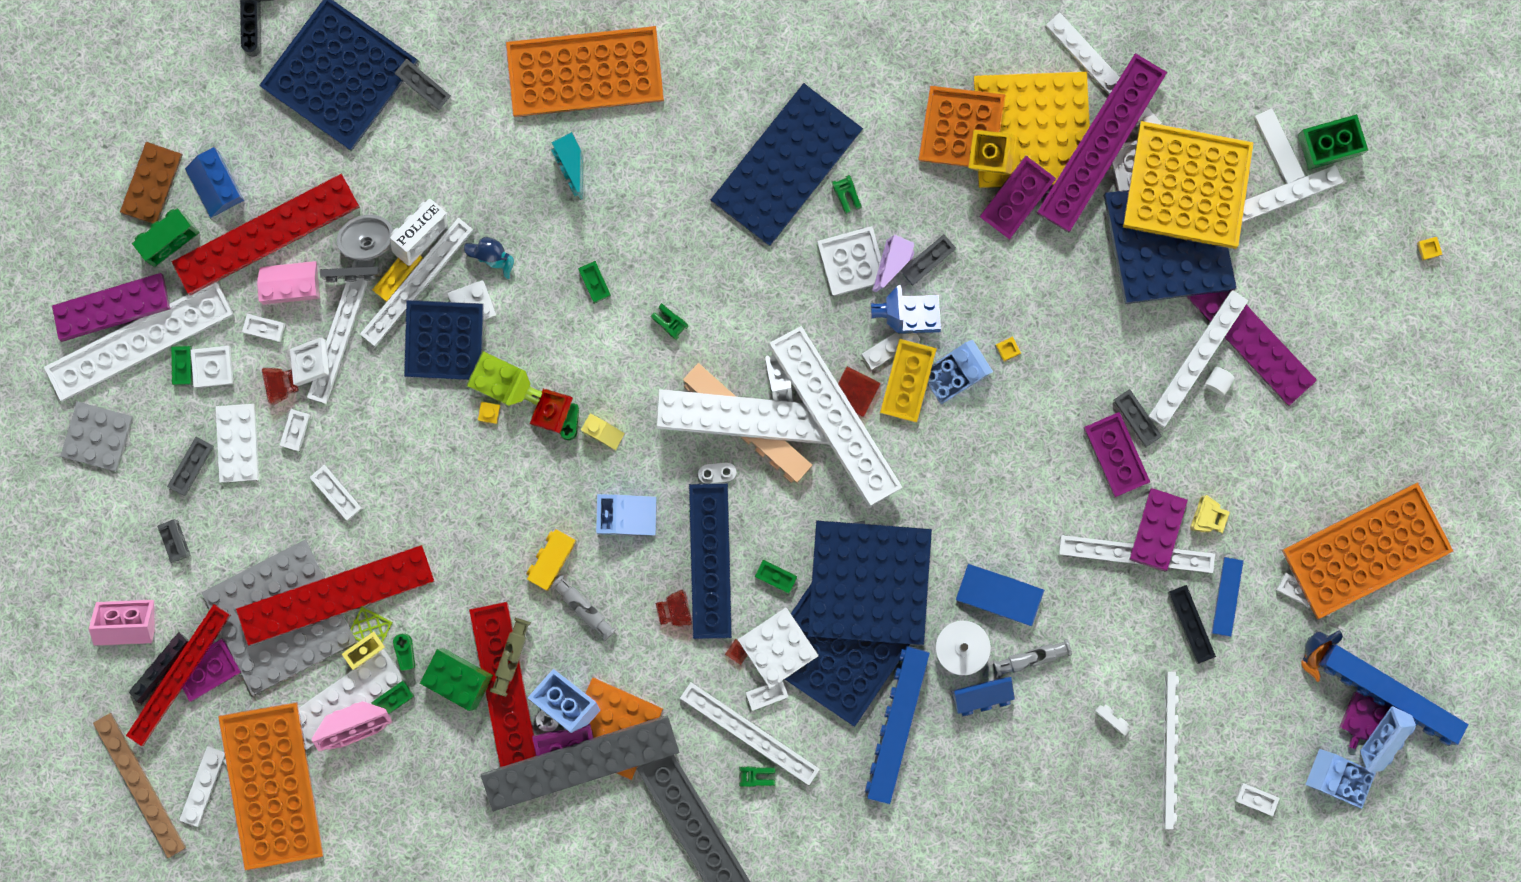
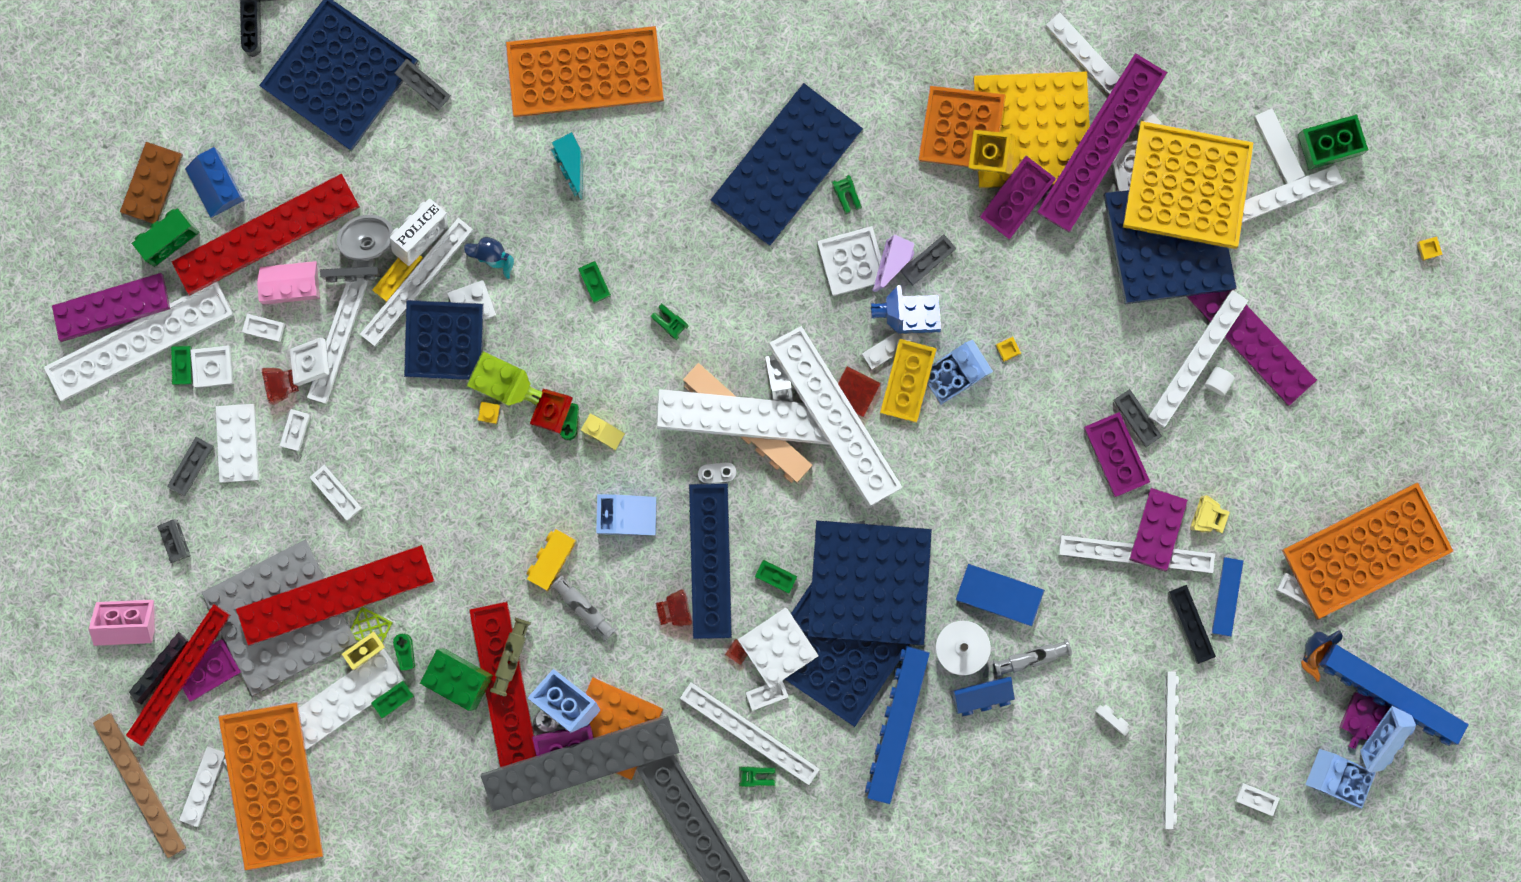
light grey plate [60,401,133,472] -> none
bright pink wedge [312,701,392,751] -> none

